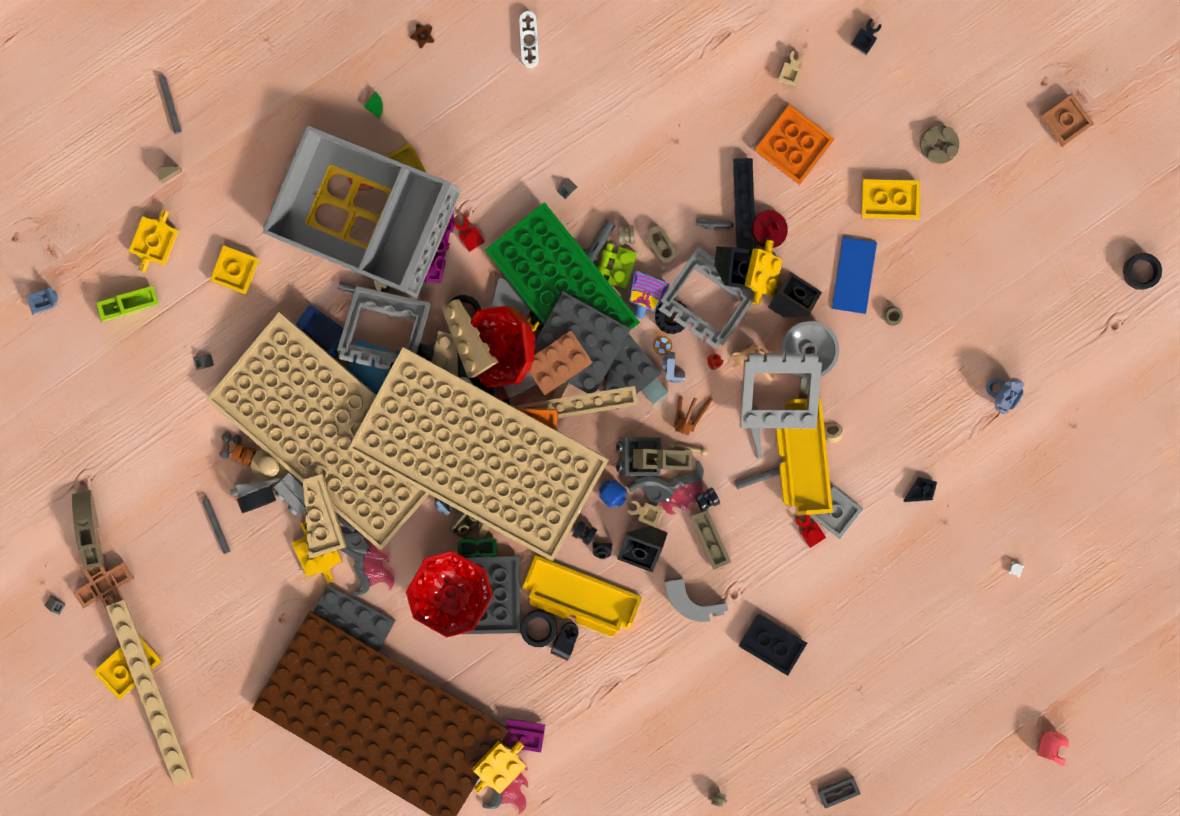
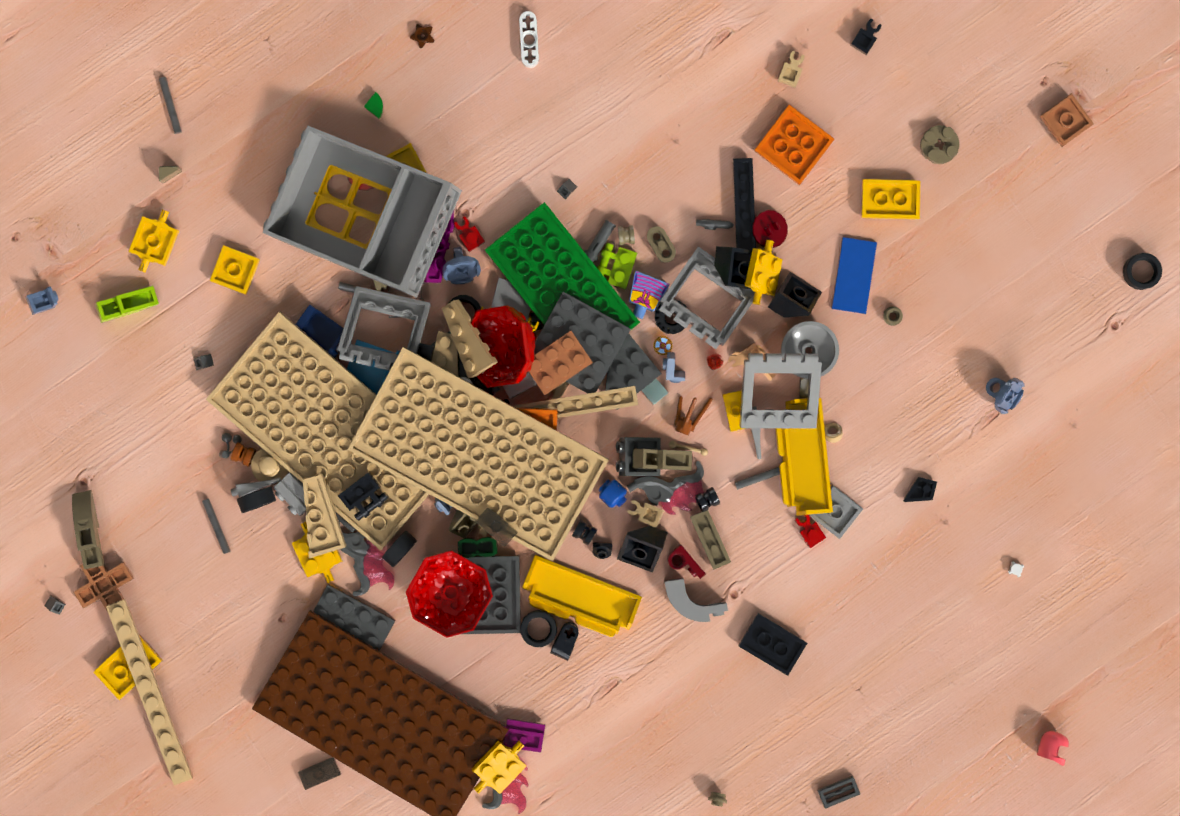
none -> clear smoke plate [298,757,341,790]
none -> black plate [338,472,389,521]
none -> black tyre [382,531,417,567]
none -> sand blue tile [442,247,481,284]
none -> clear smoke plate [475,506,518,547]
none -> dark red plate [667,544,706,579]
none -> yellow plate [722,391,746,432]

